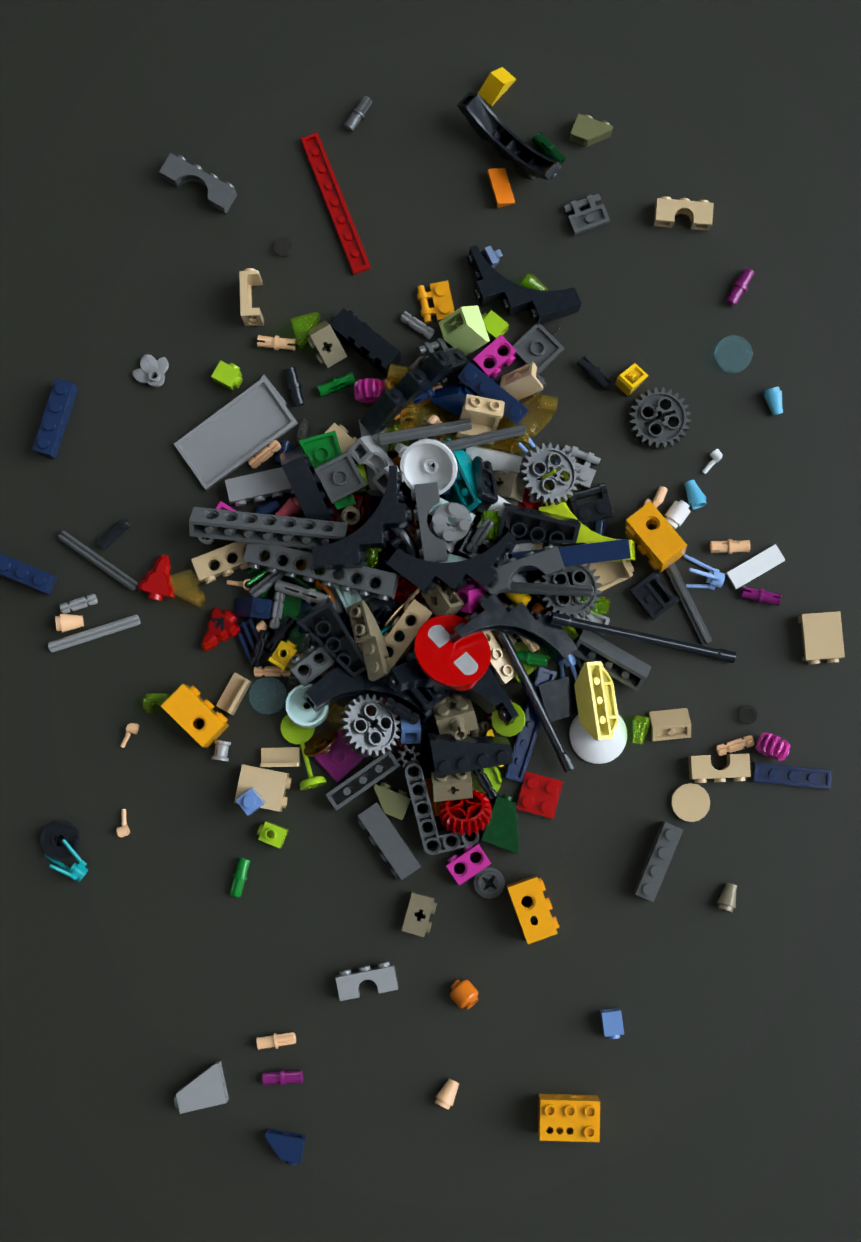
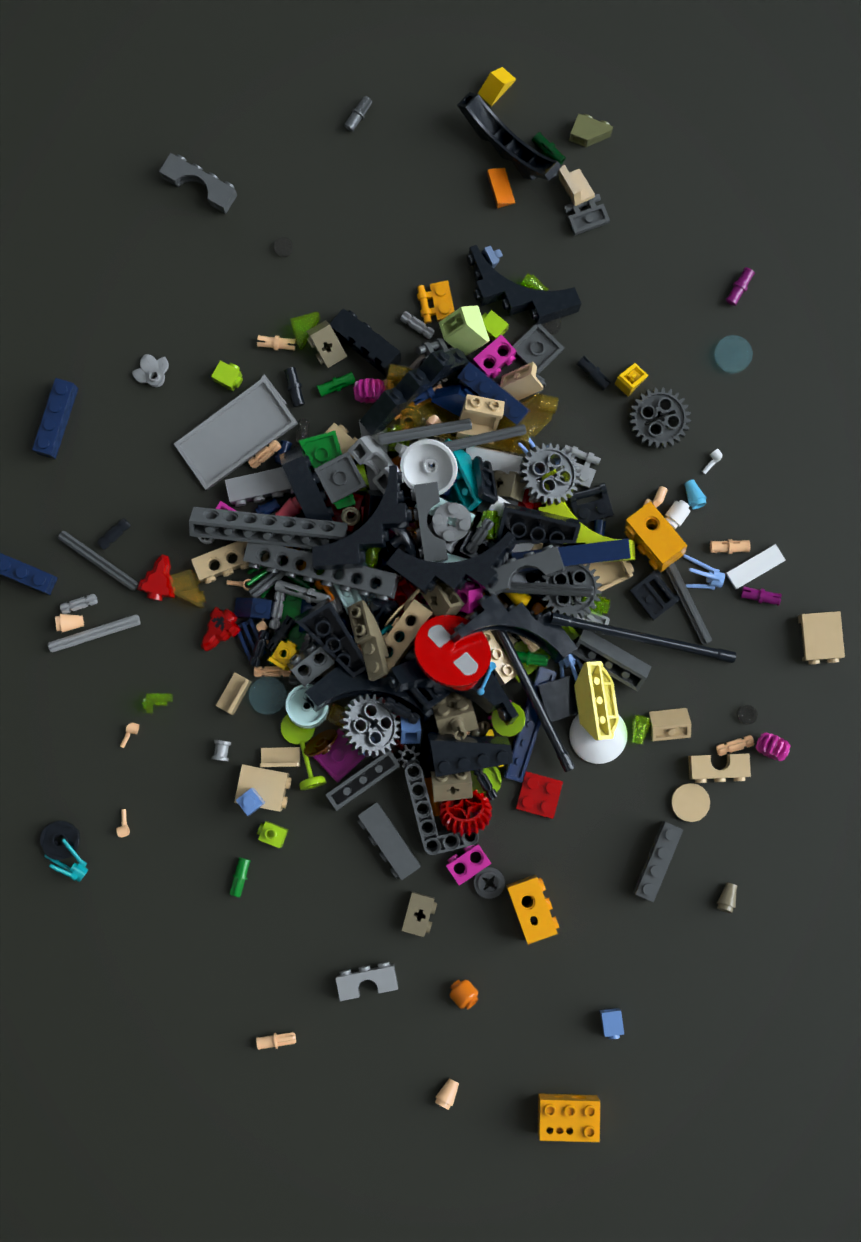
light orange piece [161,684,229,748] -> none
light grey slope [174,1060,229,1114] -> none
tan panel [239,268,264,326] -> none
magenta pin [262,1070,303,1086] -> none
dark blue slope [265,1129,306,1165] -> none
red tile [300,132,371,275] -> none
olive slope [374,782,411,820] -> none
dark green slope [481,794,519,854] -> none
tan arch [653,196,714,231] -> none
dark blue tile [752,762,832,789] -> none
medium azure cone [763,386,783,416] -> none
none -> dark azure hinge [477,662,496,695]
none -> tan panel [558,165,595,206]

